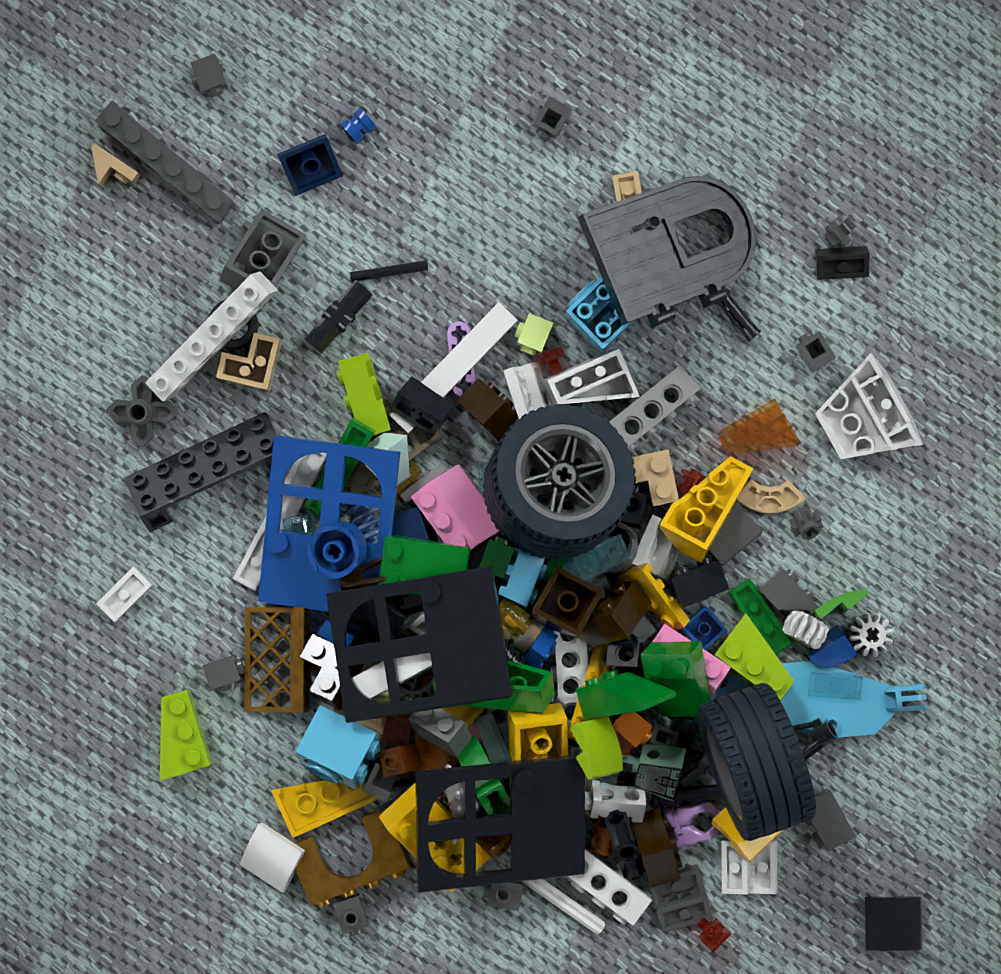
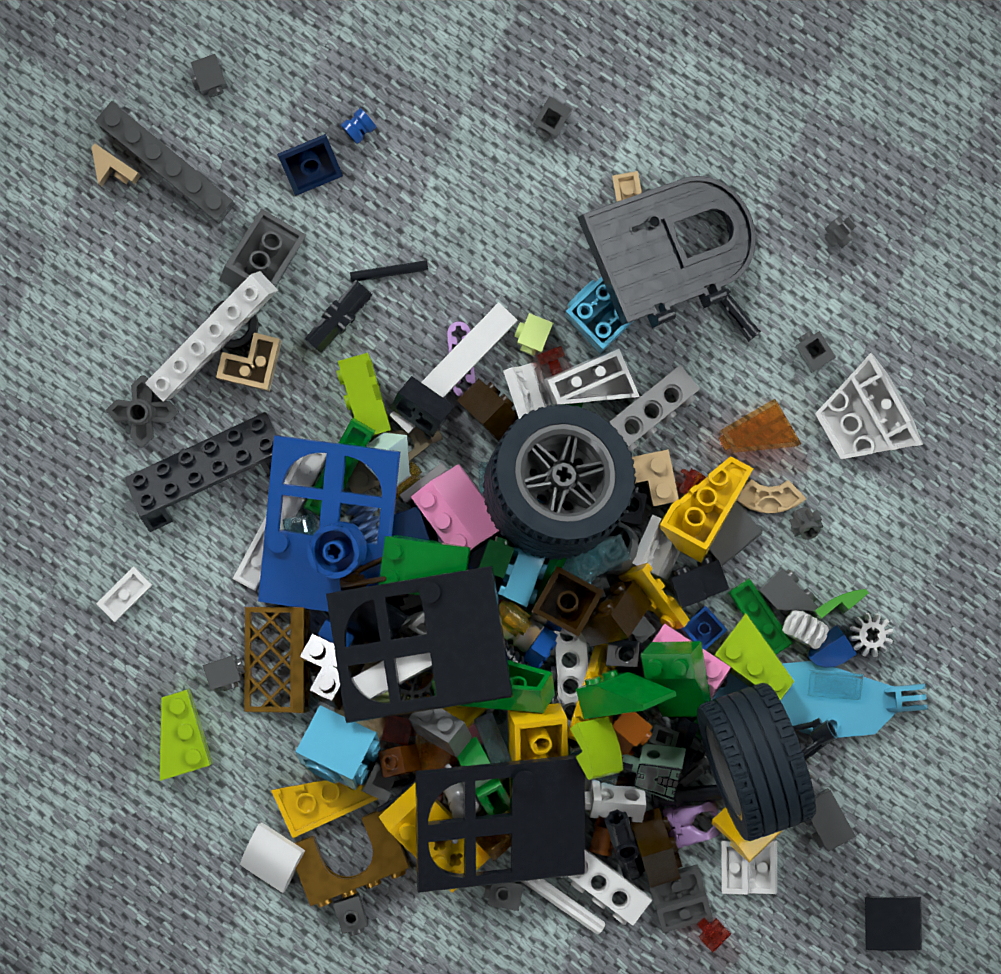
pearl dark grey slope [815,246,870,280] -> none

